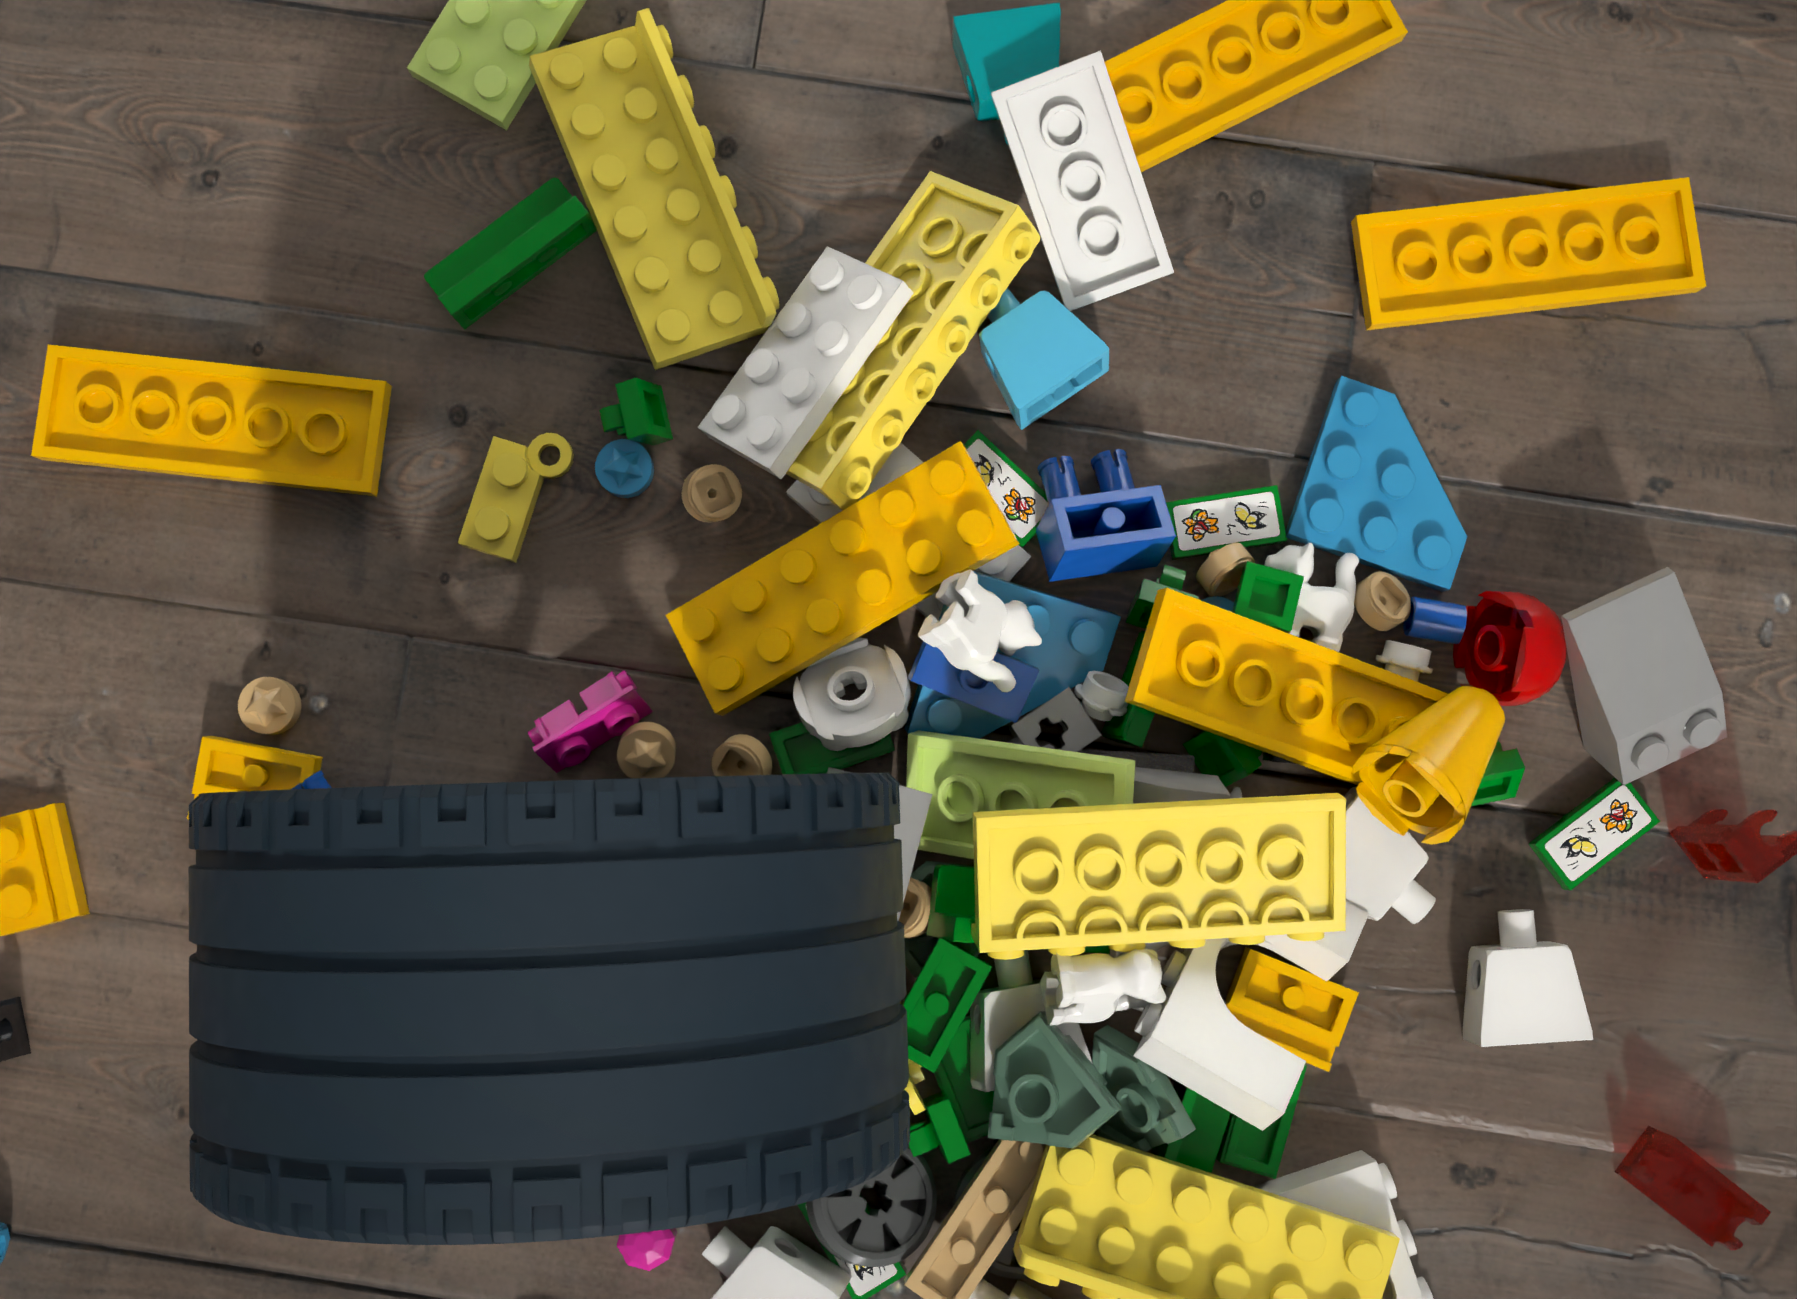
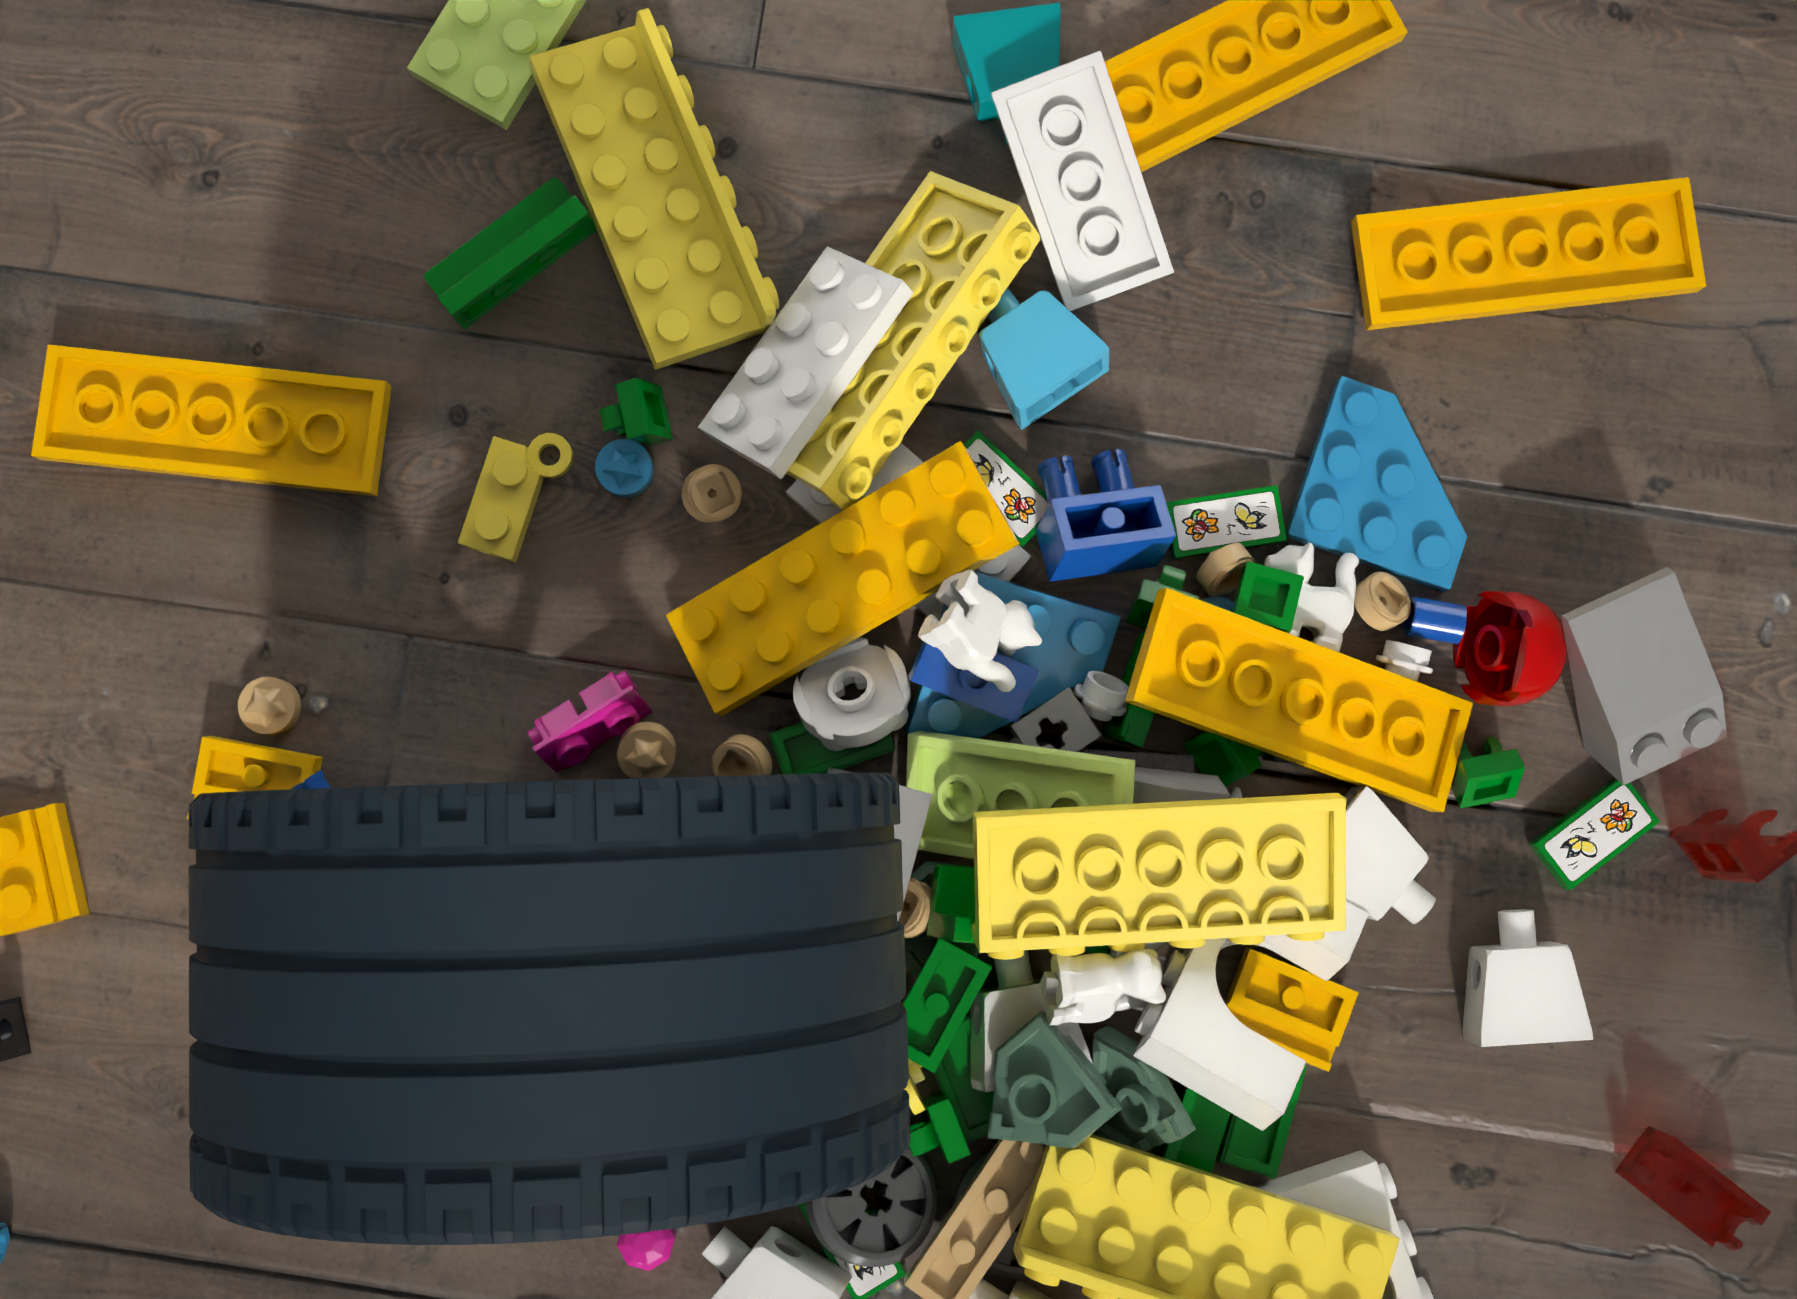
yellow cone [1353,686,1505,845] -> none

